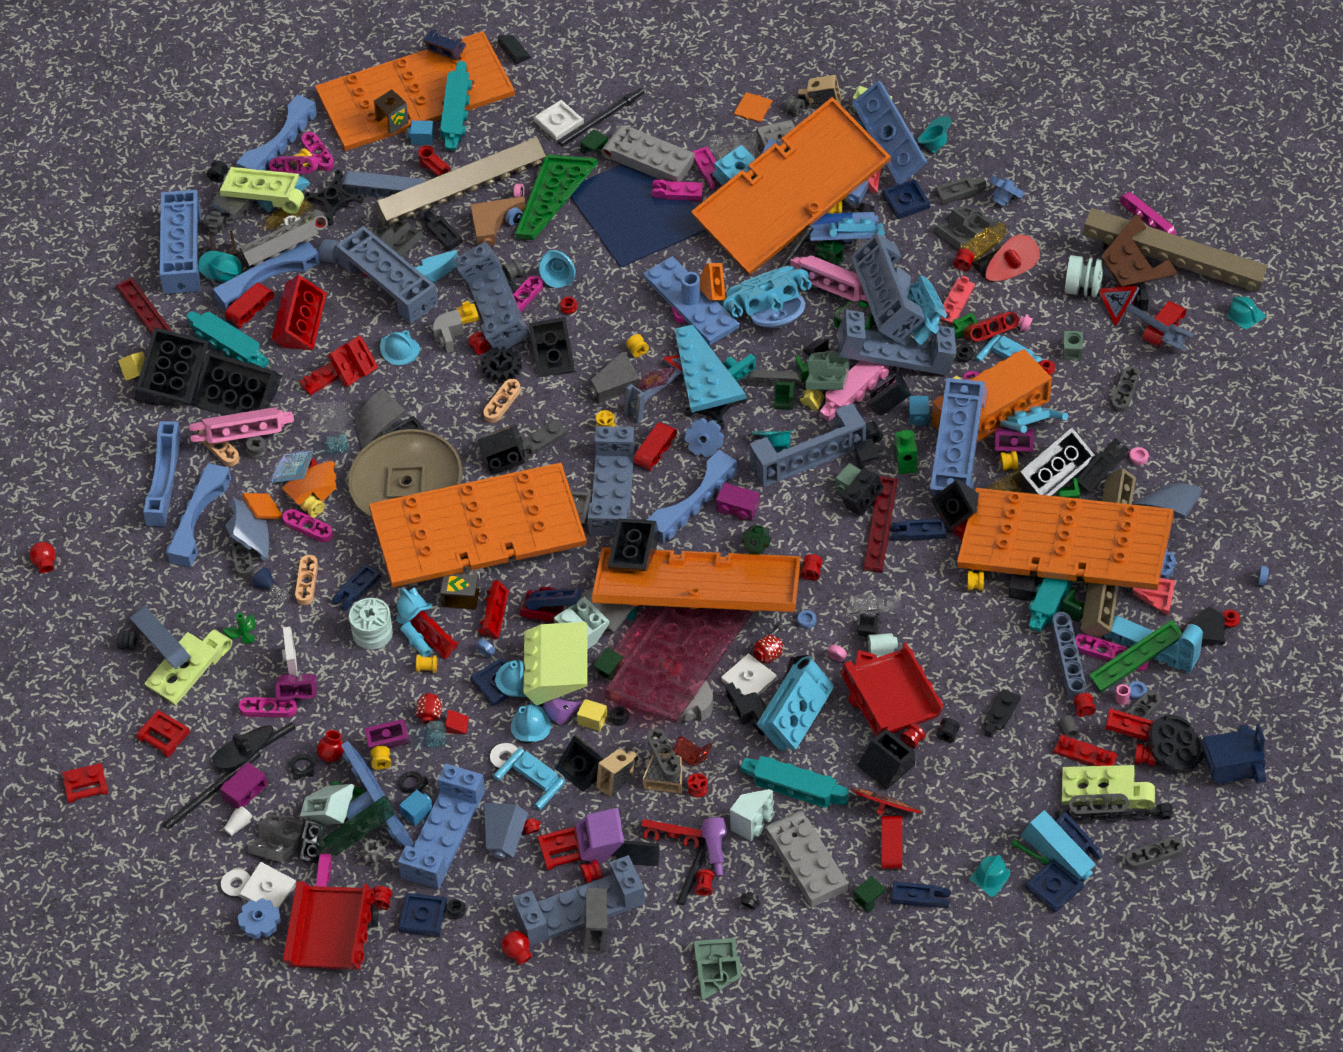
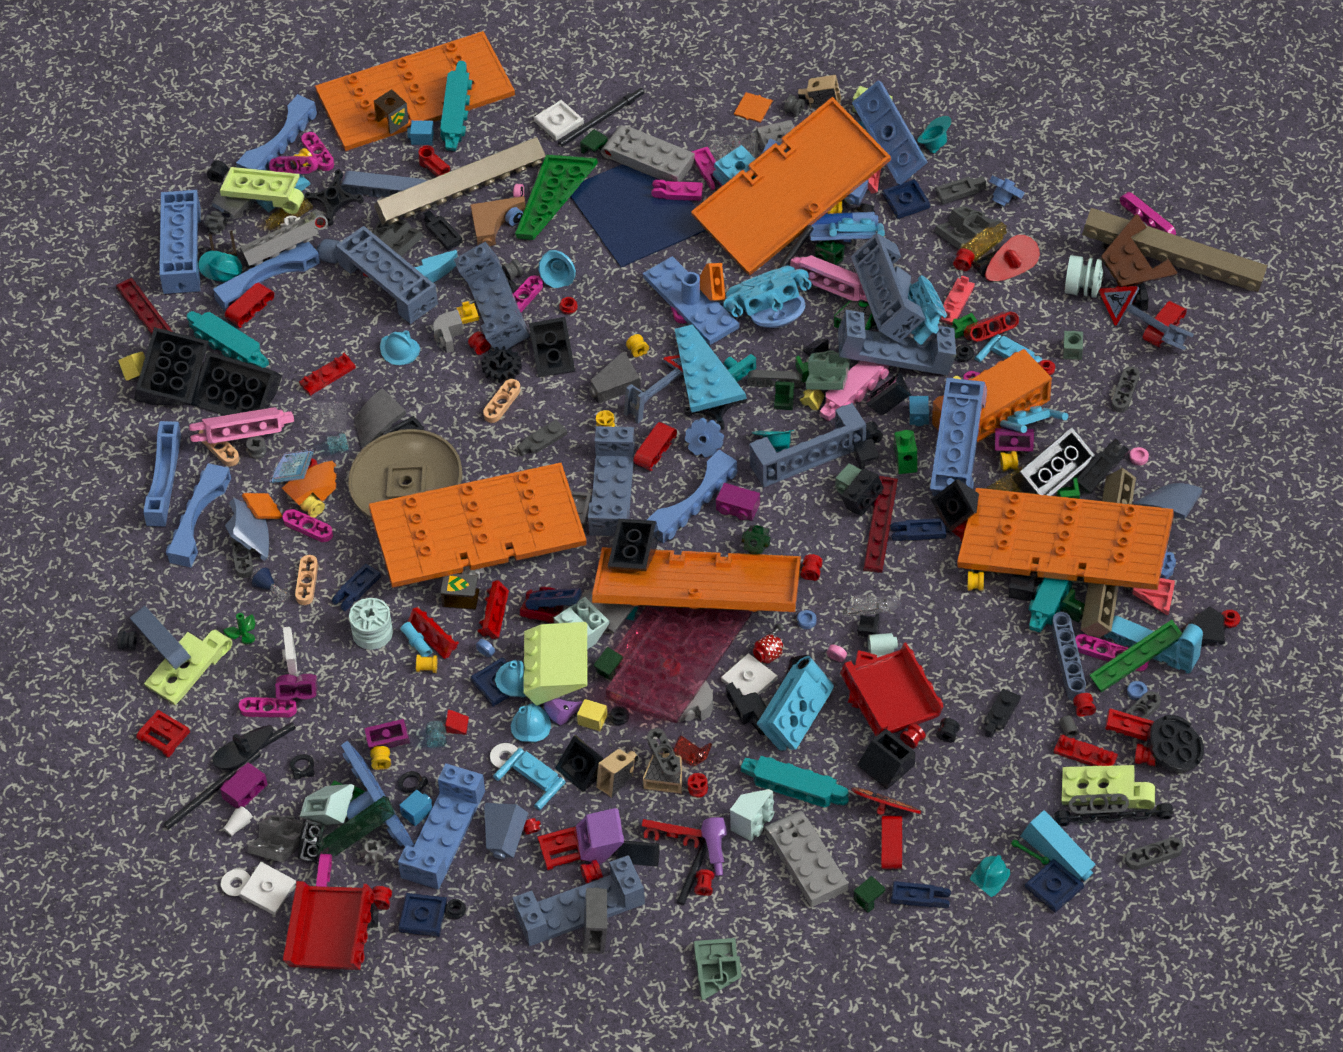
red piece [29,542,56,574] -> none
red plate [62,763,108,803] -> none
medium blue plant [238,898,281,939] -> none
red slope [271,274,327,350] -> none
red piece [316,730,344,763] -> none
red slope [327,335,378,387] -> none
medium azure helmet [396,587,433,624] -> none
red head [415,693,442,724] -> none
dark blue hinge [423,29,466,60] -> none
black slope [477,424,526,475] -> none
black slope [498,35,531,65] -> none
red piece [501,931,533,965] -> none
clear pink piece [637,366,676,390] -> none
black plate [740,892,761,910] -> none
bright pink plate [1017,314,1033,332] -> none
dark blue hinge [1055,812,1103,862] -> none
bright pink hinge [1115,684,1130,705] -> none
dark blue piece [1200,724,1266,784] -> none
teal piece [1227,296,1266,330] -> none
medium blue tile [1257,566,1269,586] -> none

